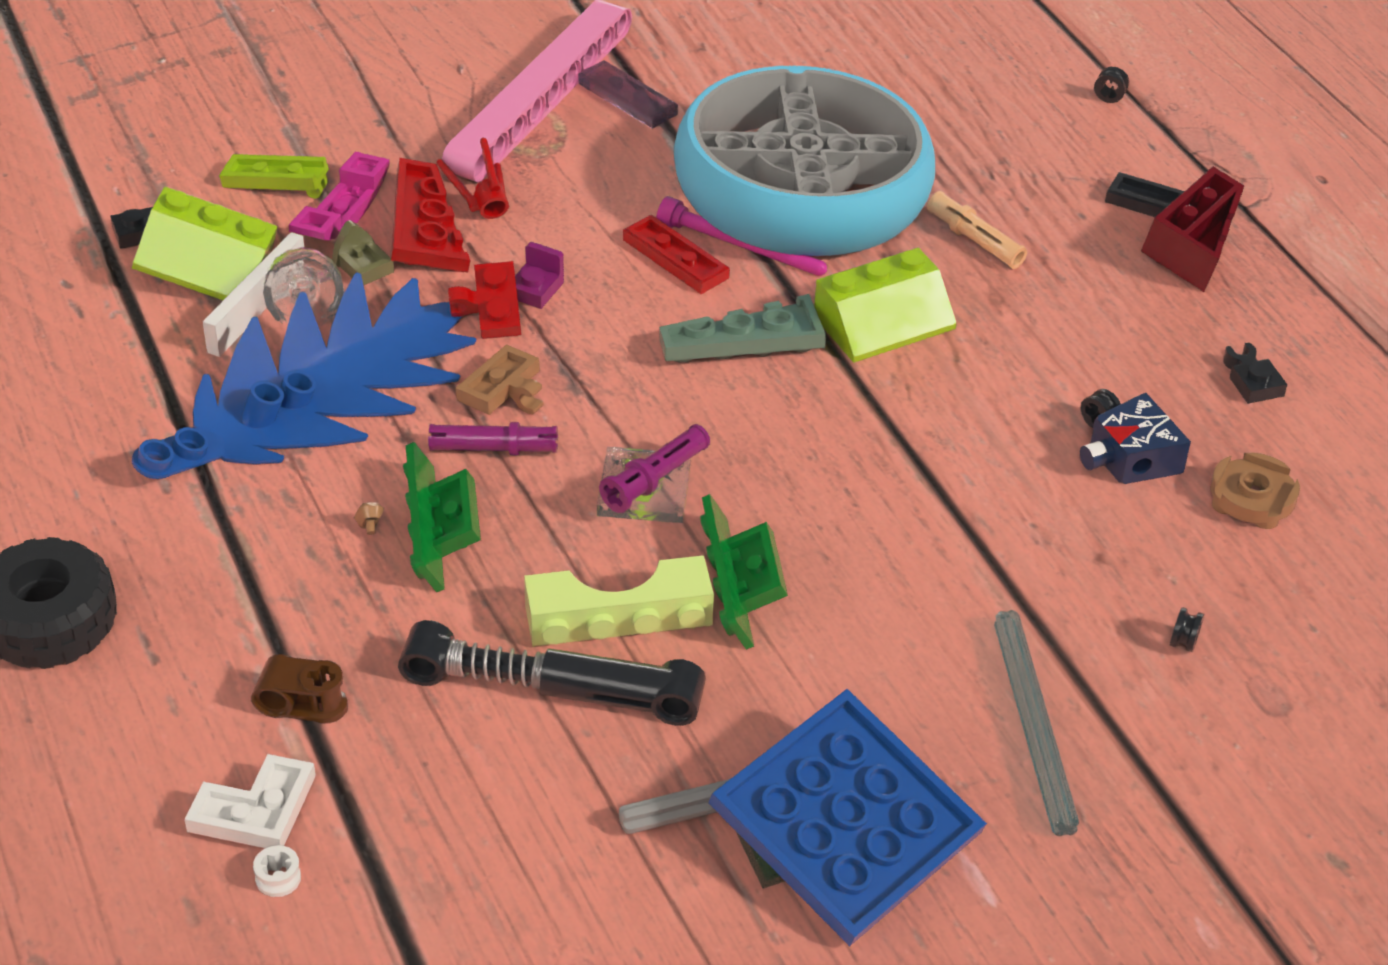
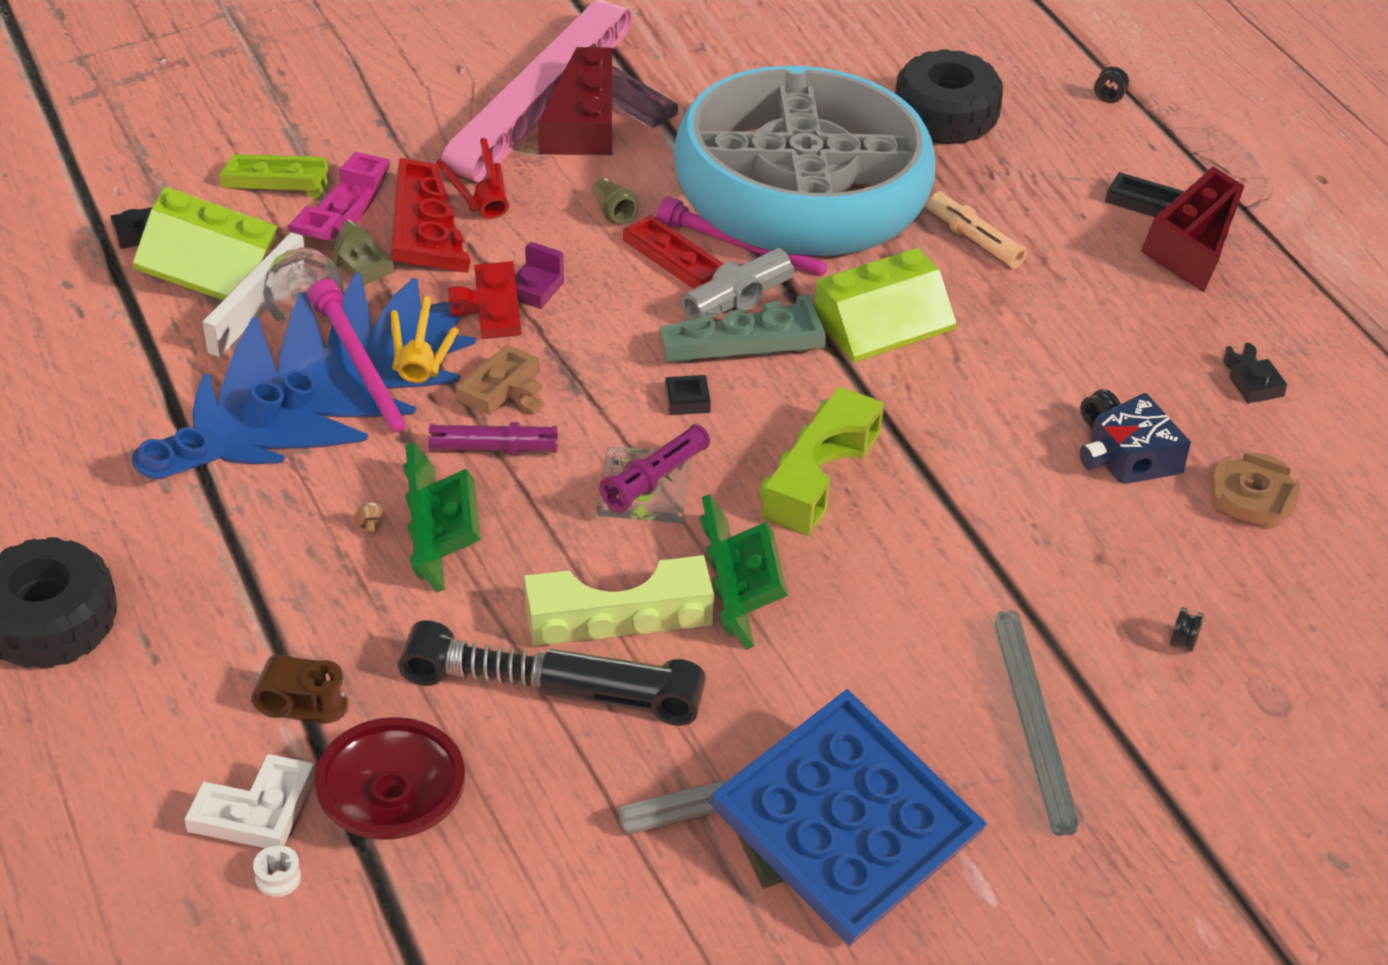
none -> dark pink piece [307,279,405,432]
none -> dark red dish [315,717,465,840]
none -> yellow plant [390,296,459,383]
none -> dark red wedge [538,47,612,155]
none -> olive cone [593,178,638,224]
none -> black tile [665,375,711,415]
none -> light grey piece [681,248,794,320]
none -> lime arch [759,386,884,536]
none -> black tyre [895,49,1003,145]

